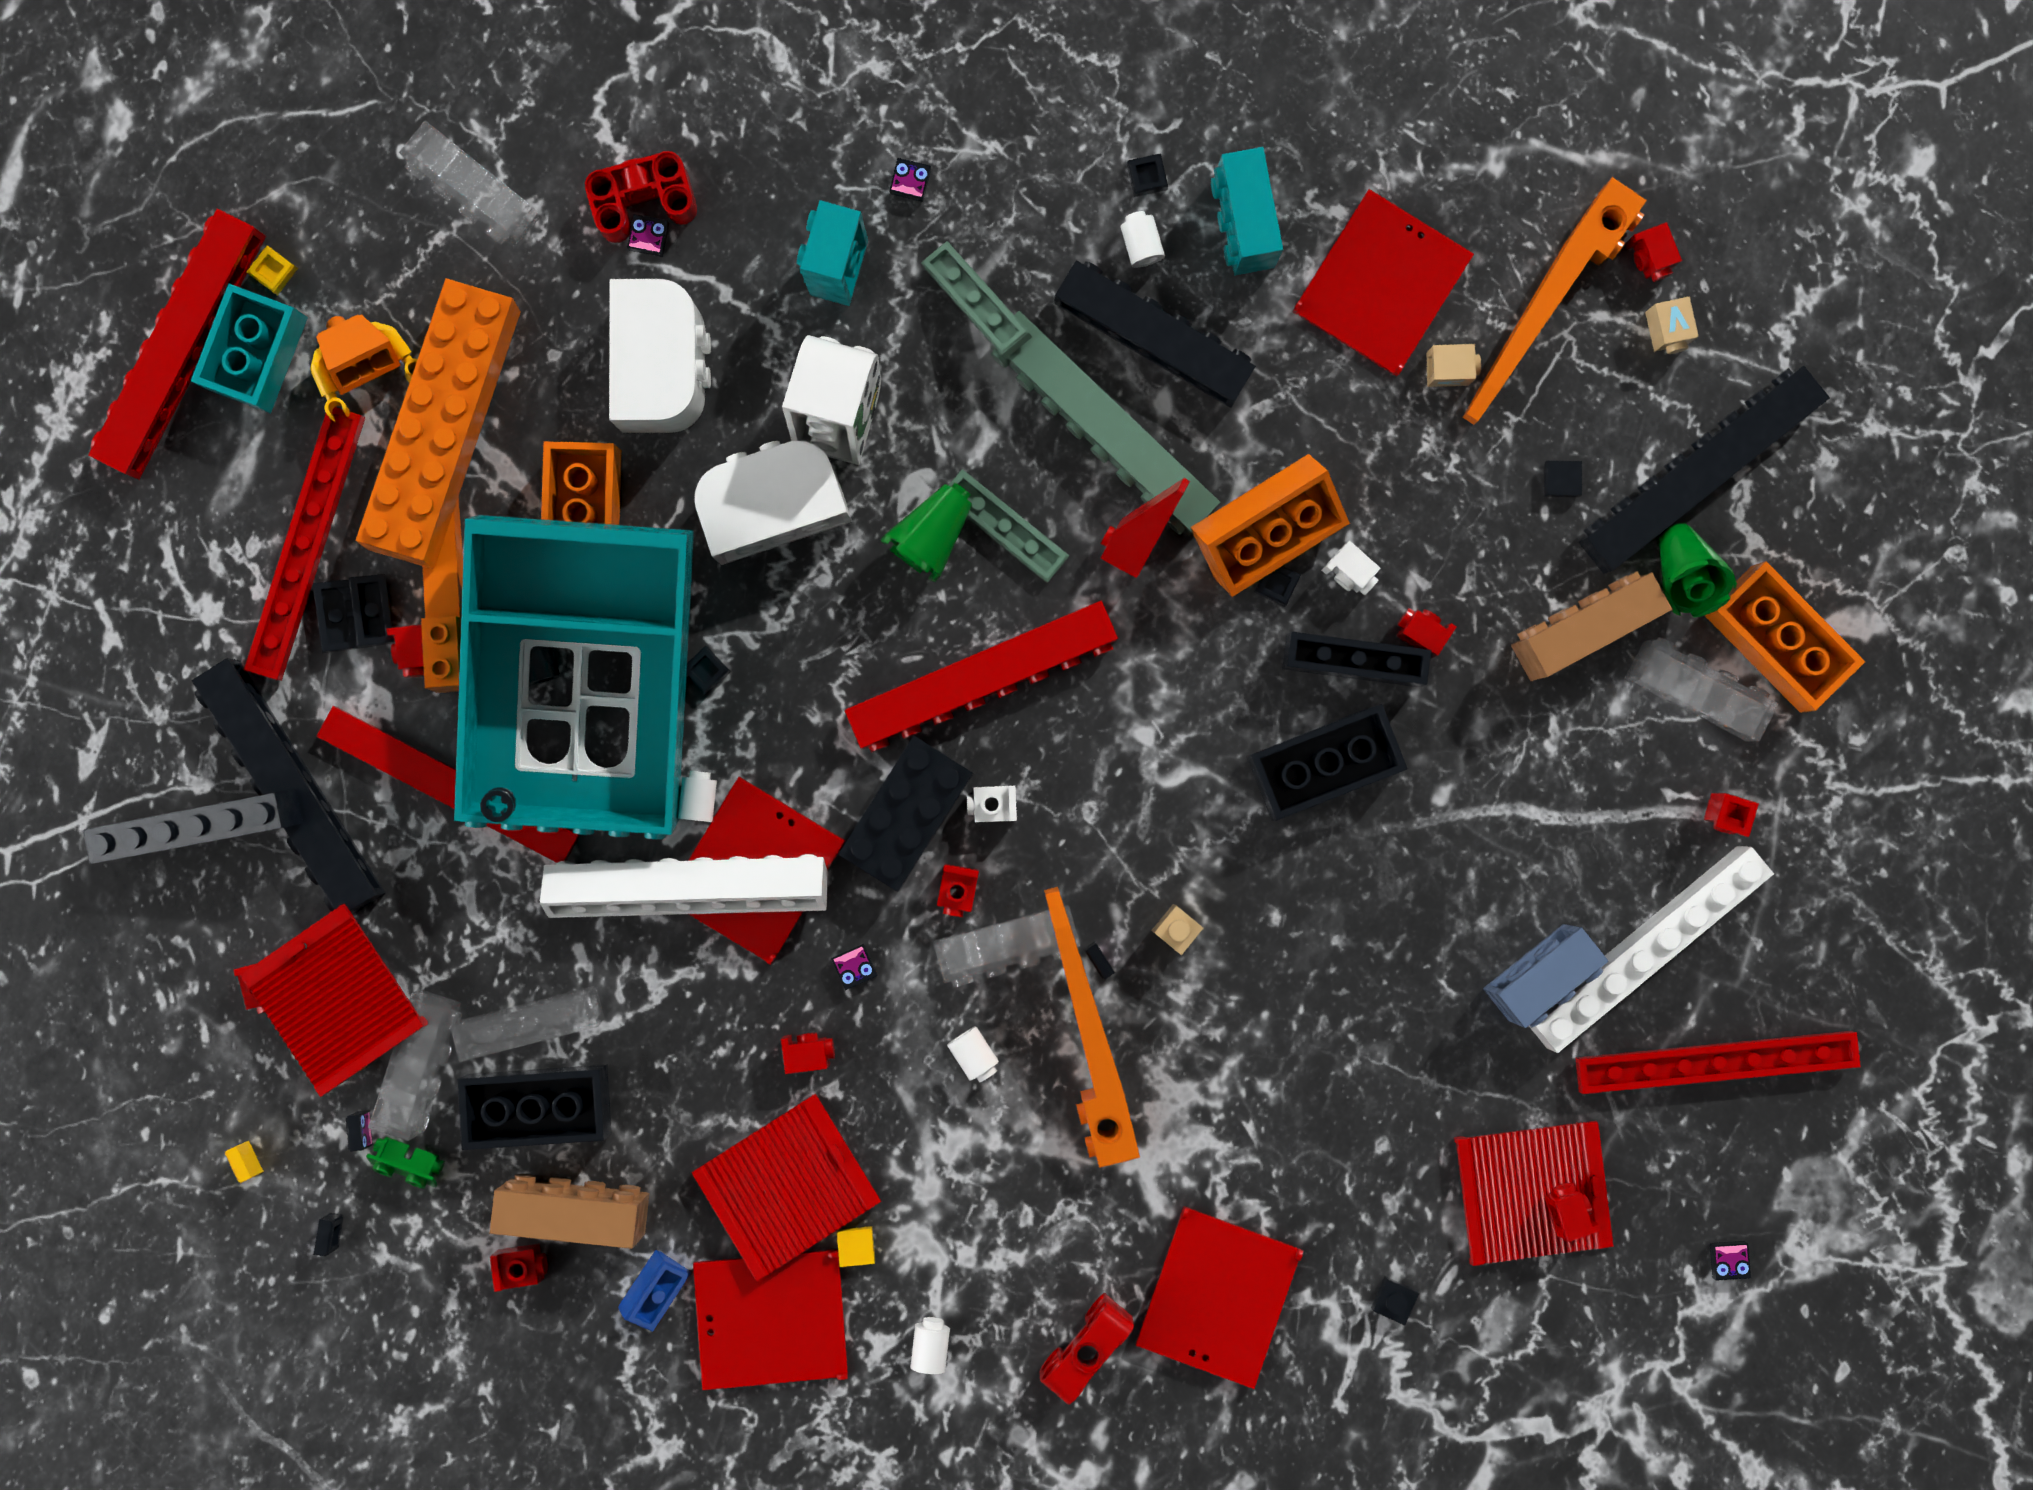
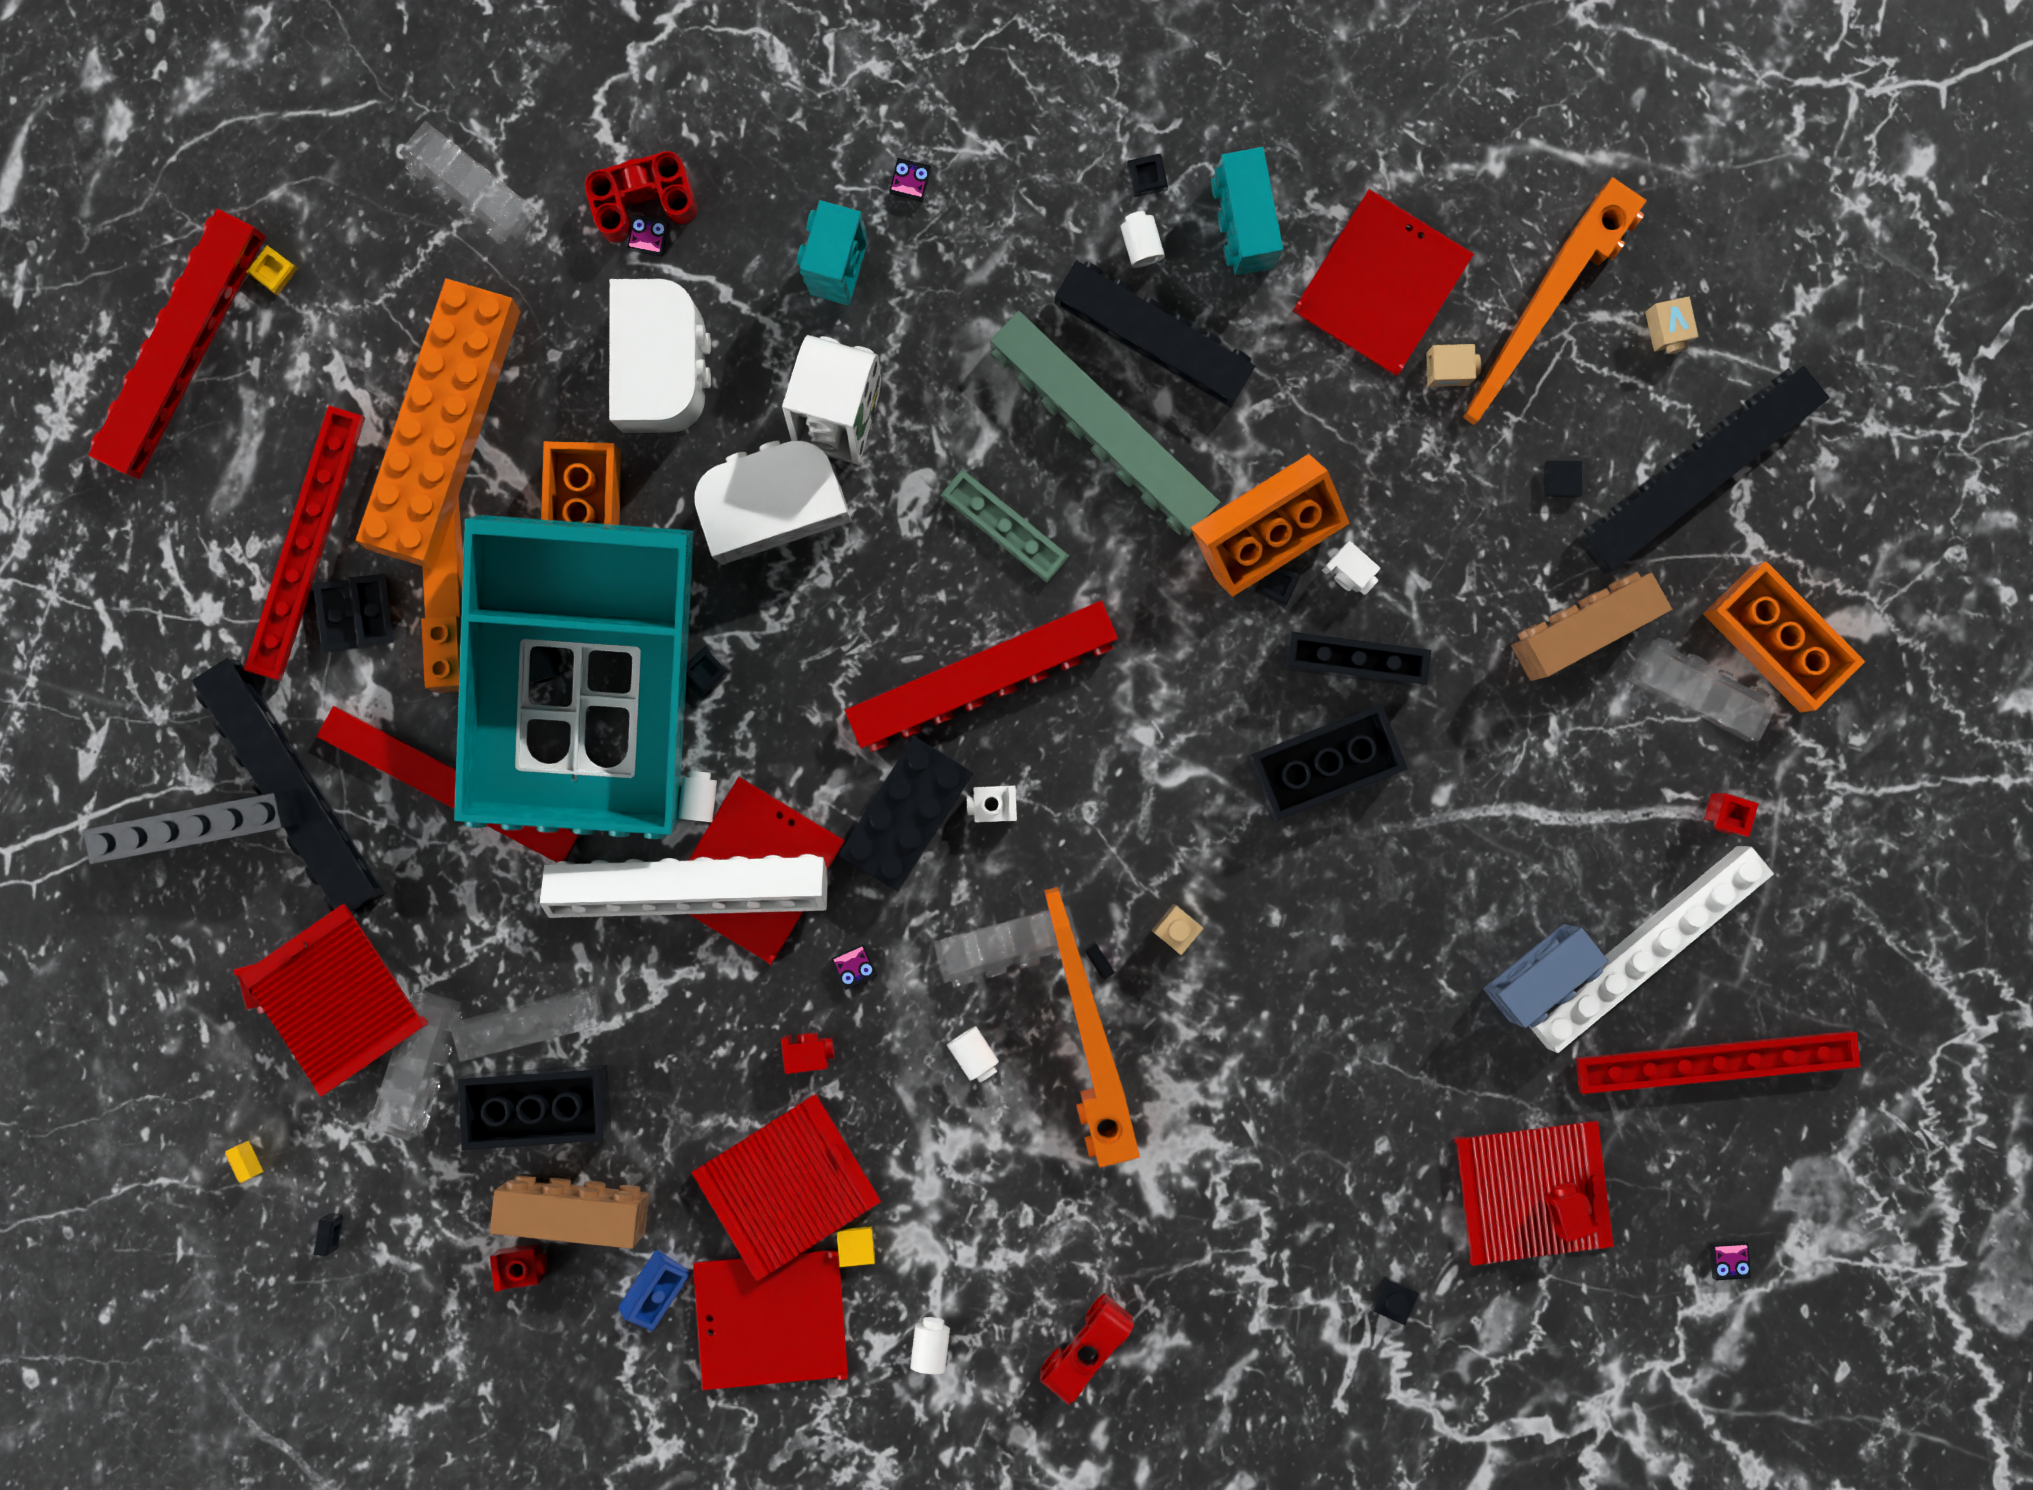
teal brick [191,283,308,414] -> none
orange torso [310,315,418,422] -> none
black tile [346,1110,373,1152] -> none
green hinge [366,1137,445,1189] -> none
red brick [386,624,424,678] -> none
black bush [480,787,516,822] -> none
green cone [881,483,972,582] -> none
sand green tile [921,241,1032,359] -> none
red brick [937,864,979,917] -> none
red slope [1100,478,1190,578] -> none
red door [1135,1206,1303,1389] -> none
red brick [1397,608,1457,658] -> none
red brick [1625,222,1682,282] -> none
green cone [1659,523,1737,617] -> none

